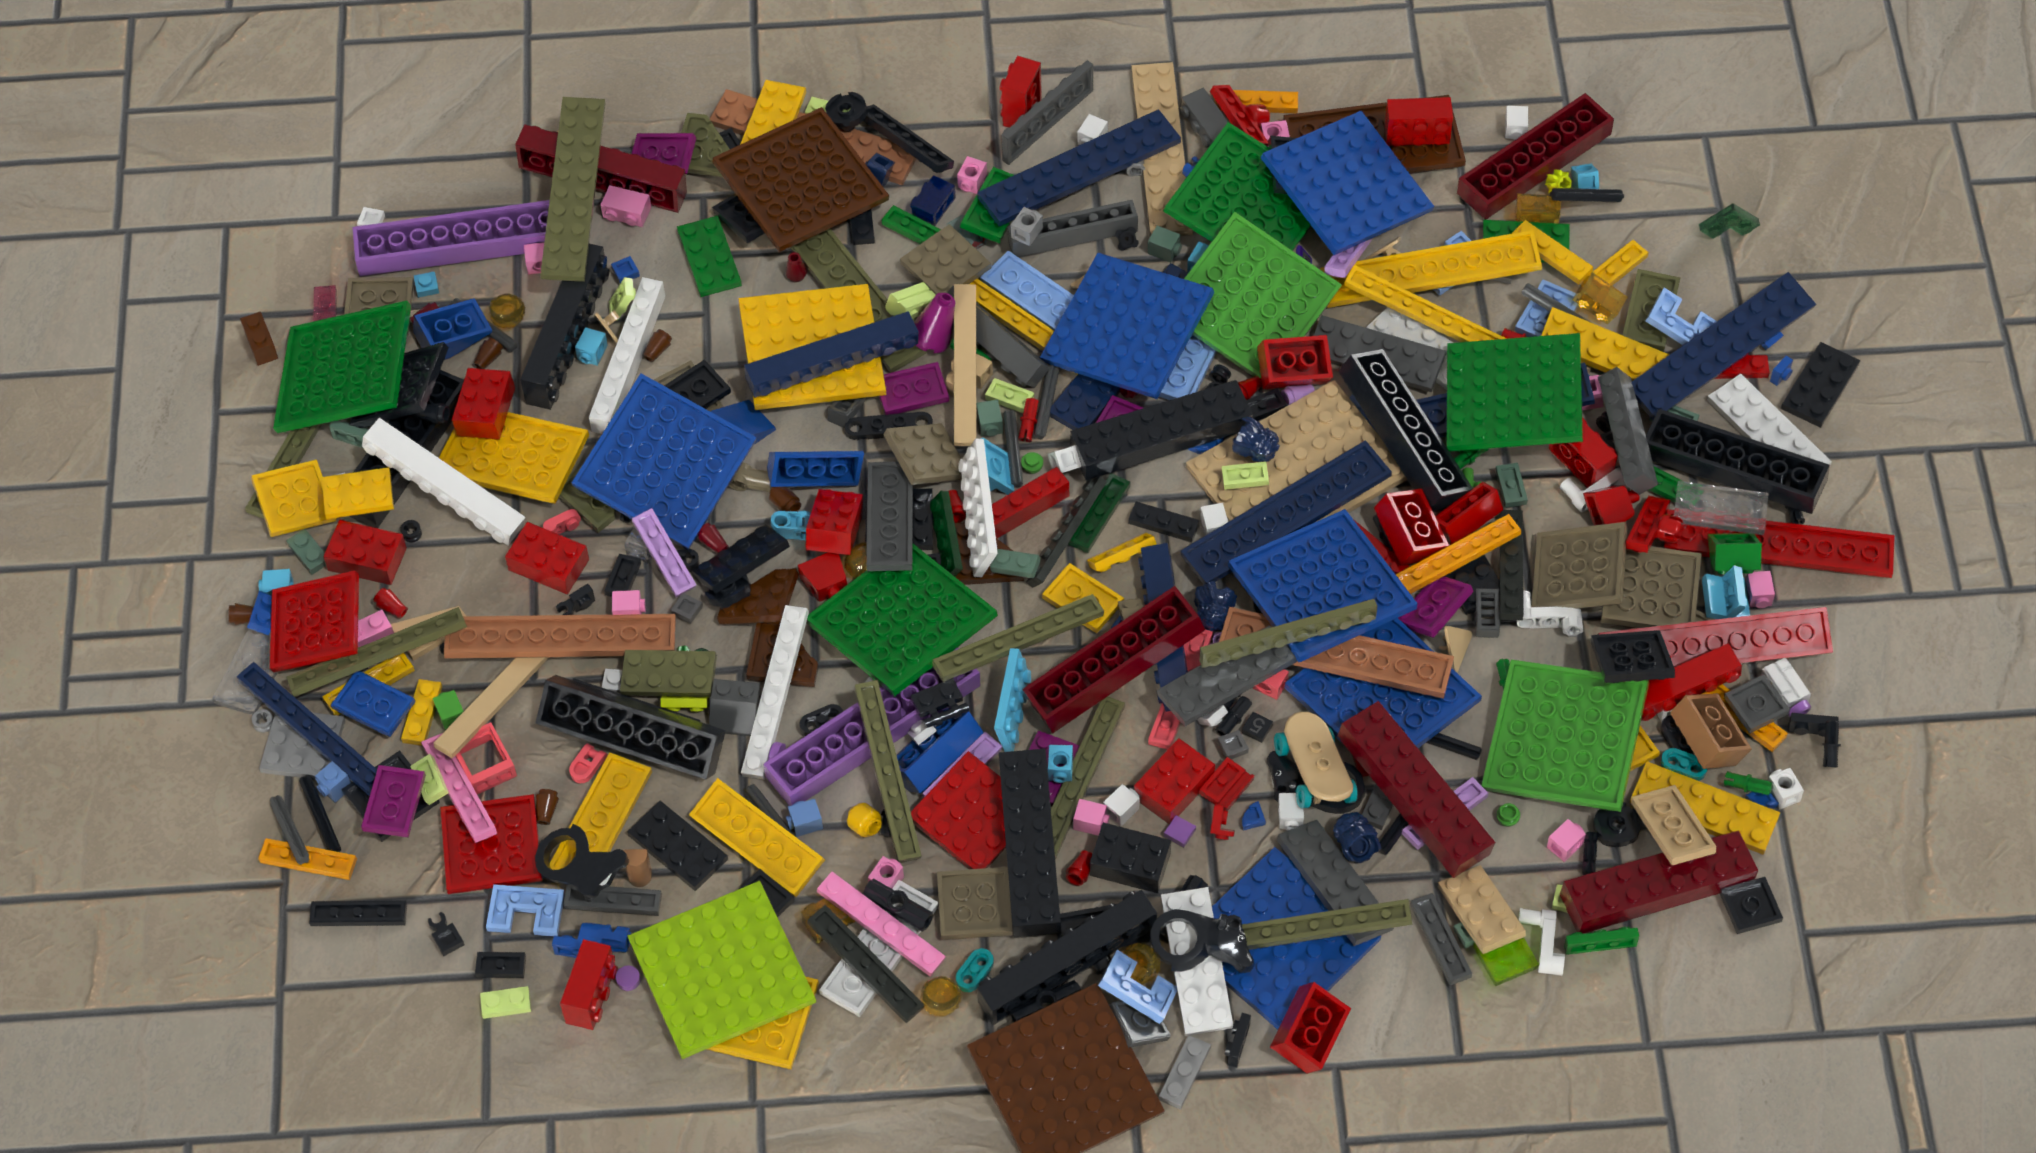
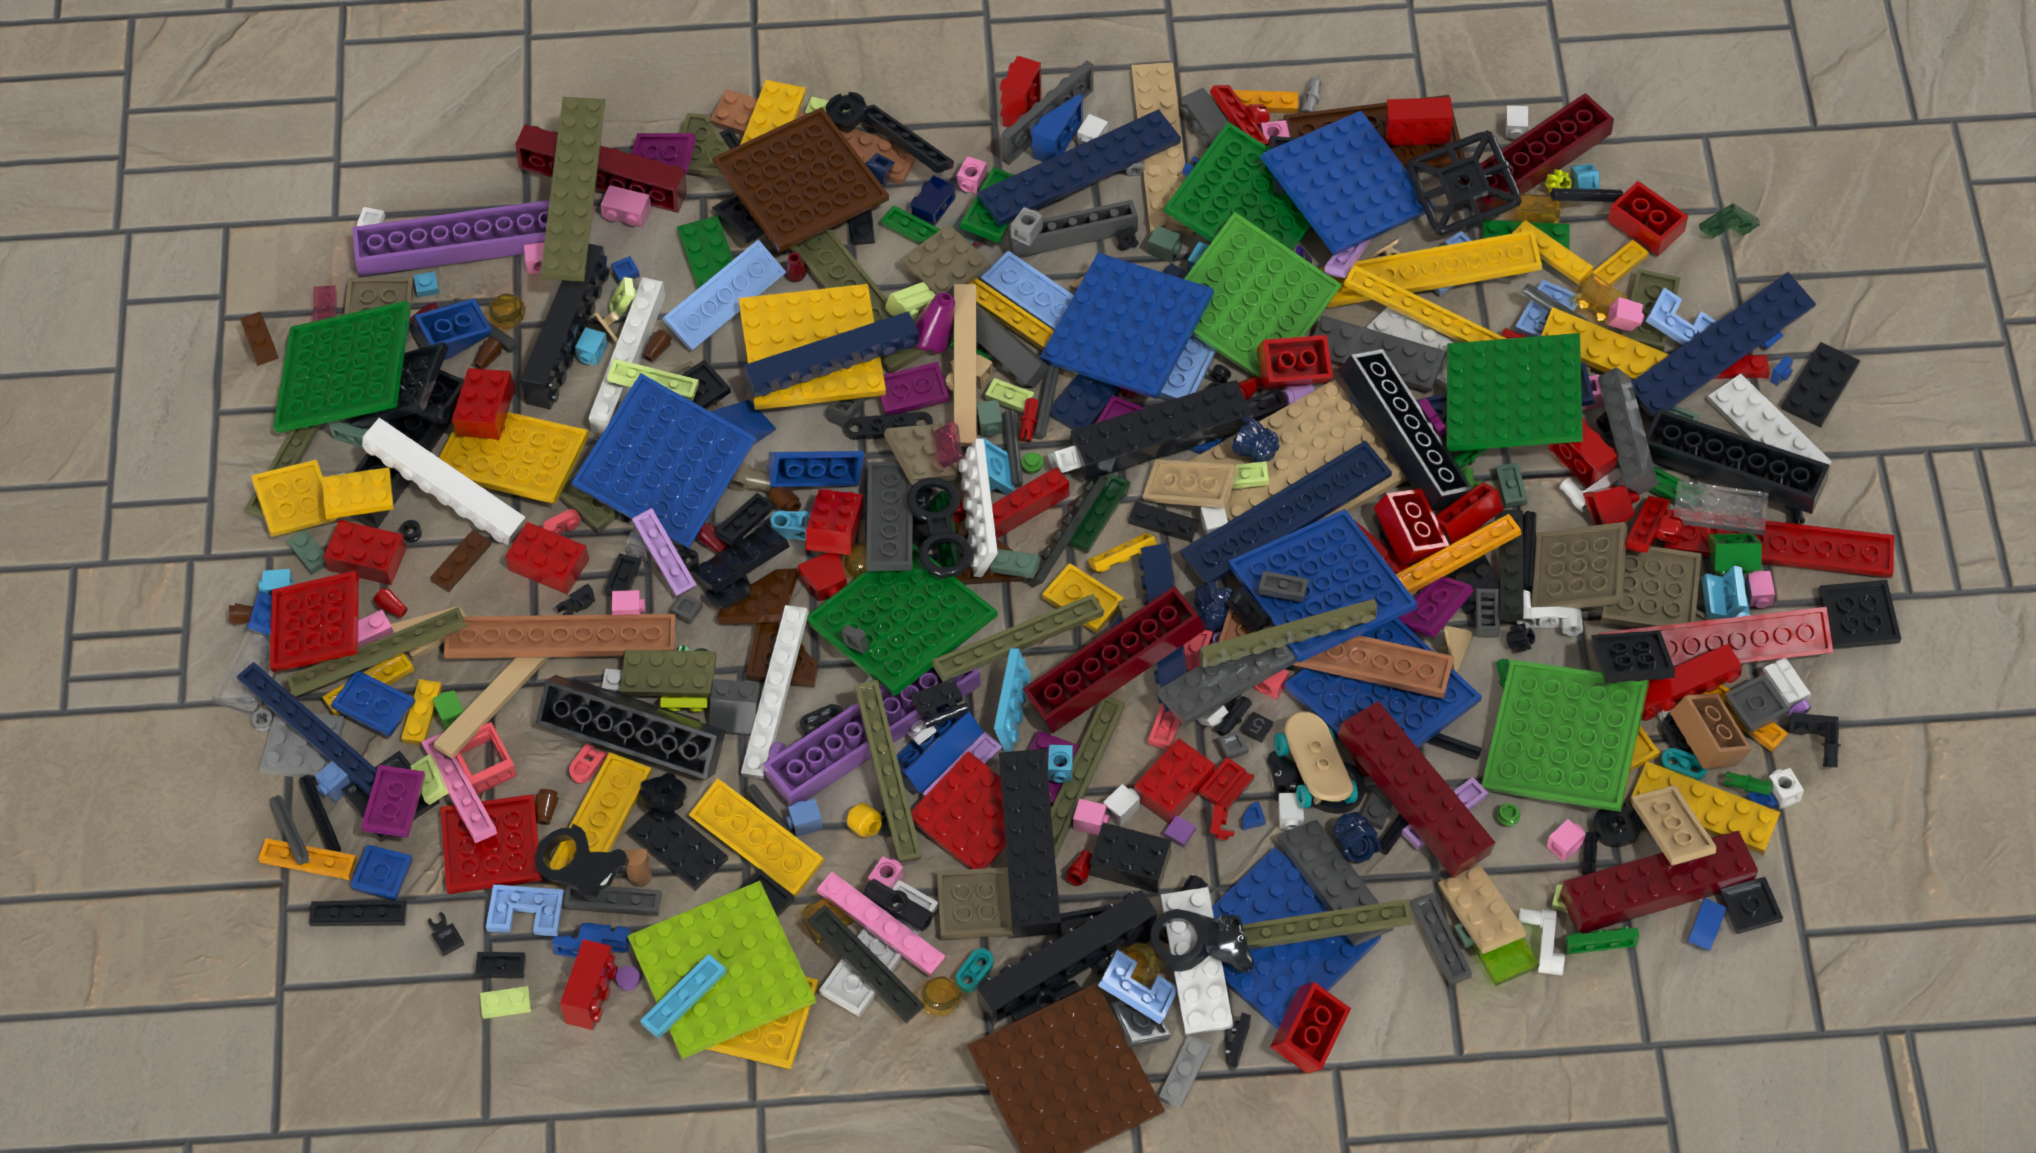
none -> blue plate [351,844,413,900]
none -> reddish brown plate [430,530,491,593]
none -> yellowish green plate [607,359,699,401]
none -> black plate [640,773,687,813]
none -> medium azure plate [640,954,727,1039]
none -> light blue plate [663,239,786,352]
none -> black plate [715,493,775,547]
none -> flat silver plate [842,625,869,654]
none -> black bar [907,477,973,577]
none -> clear pink plate [935,421,963,468]
none -> blue slope [1031,94,1083,162]
none -> tan plate [1142,459,1238,508]
none -> black plate [1226,586,1272,633]
none -> dark grey plate [1258,571,1308,602]
none -> light grey pin [1300,77,1322,113]
none -> black plate [1407,130,1522,236]
none -> magenta plate [1418,397,1447,437]
none -> black gear [1506,623,1535,653]
none -> black axle [1523,511,1537,591]
none -> bright pink brick [1607,297,1644,332]
none -> red brick [1608,181,1688,256]
none -> blue slope [1687,898,1727,951]
none -> black plate [1818,580,1901,649]

